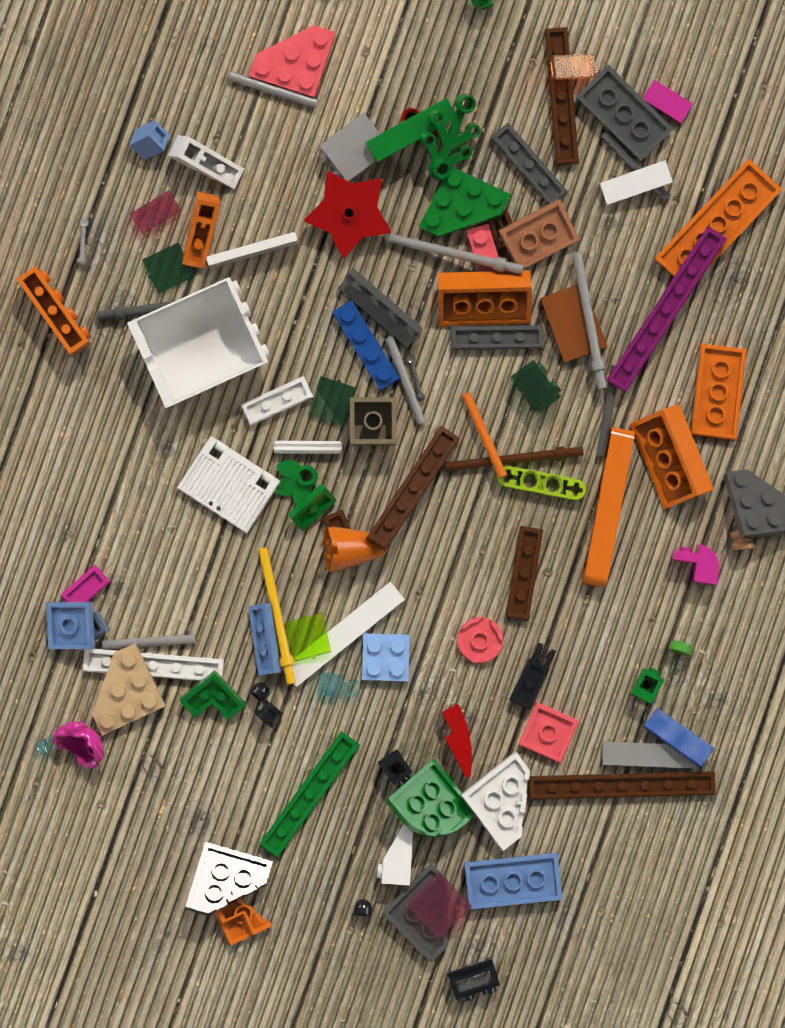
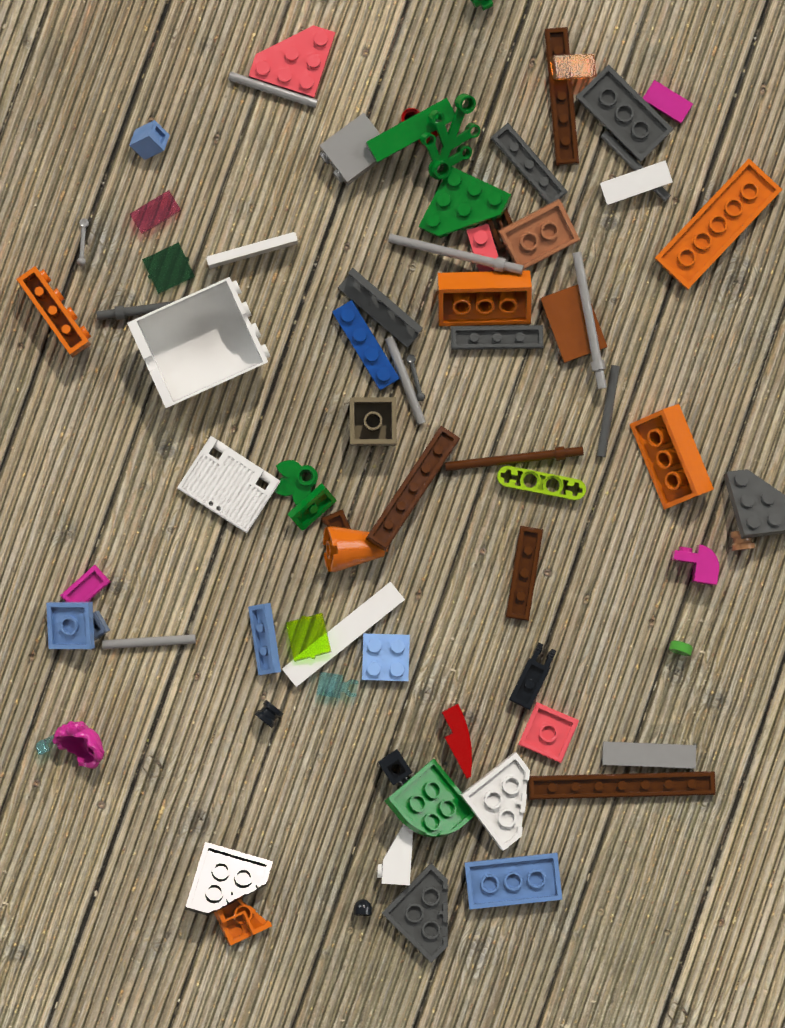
white tile [83,649,224,681] -> none
tan plate [92,642,166,736] -> none
white slope [168,135,244,189] -> none
green plate [179,670,246,720] -> none
orange slope [182,191,220,269] -> none
white tile [241,376,313,426] -> none
black hinge [249,682,270,703] -> none
yellow bar [258,547,296,685] -> none
green tile [259,731,360,858] -> none
white axle [274,441,342,454] -> none
red plate [304,171,391,258] -> none
clear green piece [308,376,357,426] -> none
clear pink tile [406,872,472,939] -> none
black window [447,957,500,1002] -> none
coral tile [457,617,503,663] -> none
orange bar [462,392,507,479] -> none
clear green brick [510,360,561,415] -> none
orange beam [583,427,635,588] -> none
magenta tile [606,226,727,393] -> none
green brick [629,667,665,704] -> none
tile [643,708,714,768] -> none
orange tile [690,343,747,441] -> none

